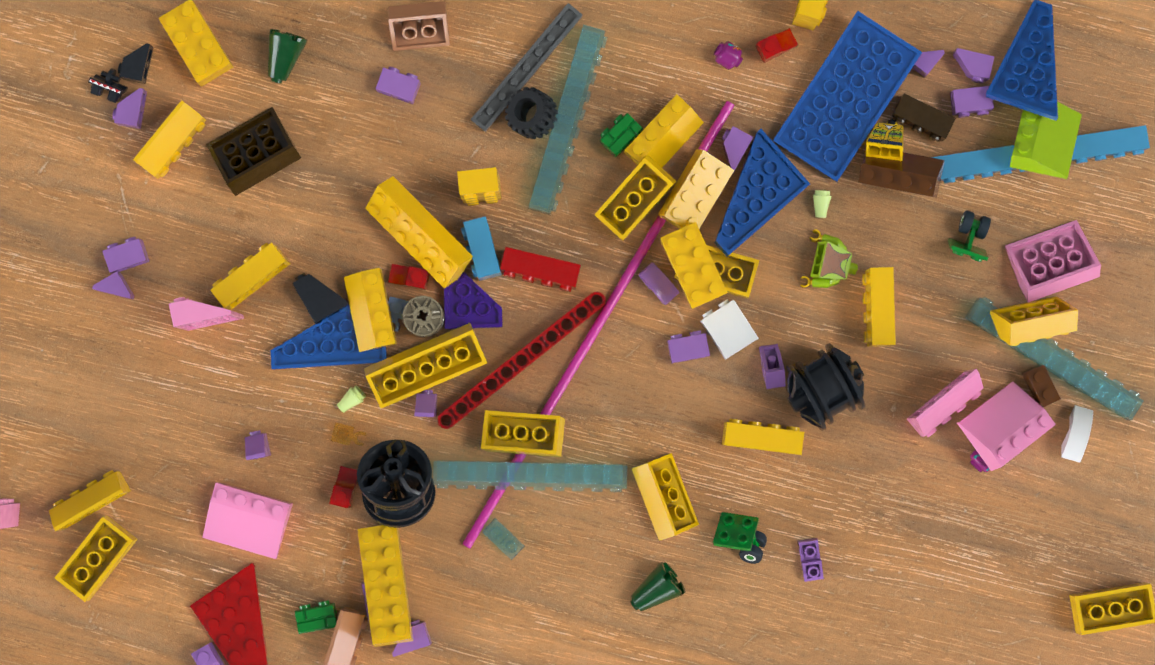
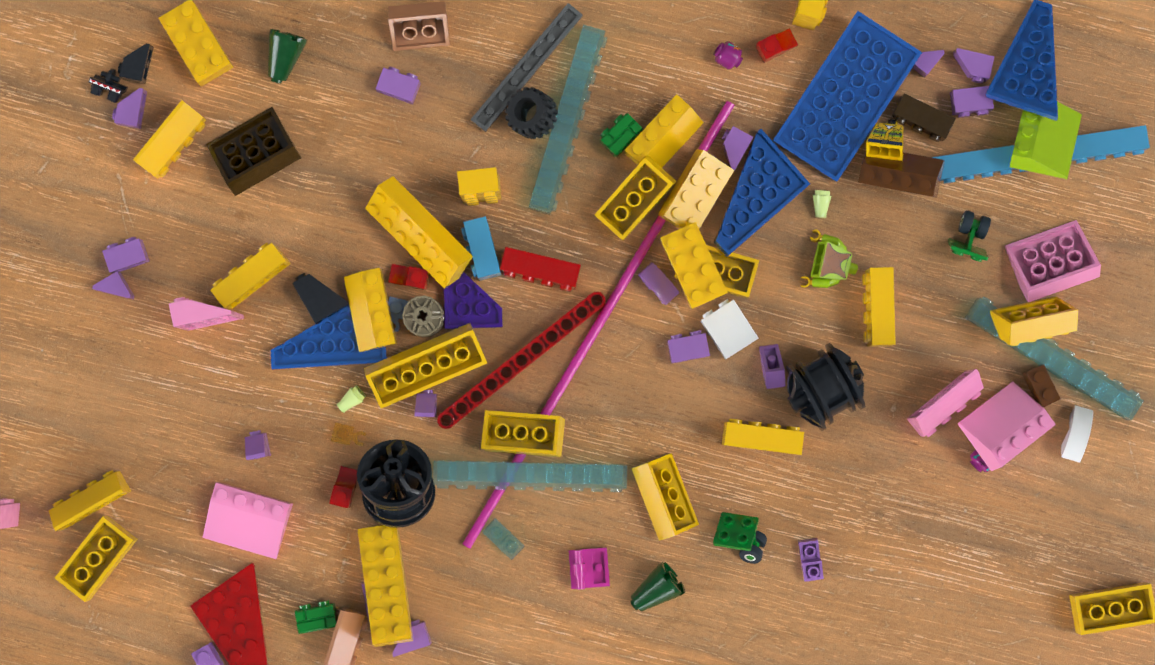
none -> dark pink plate [568,547,610,590]

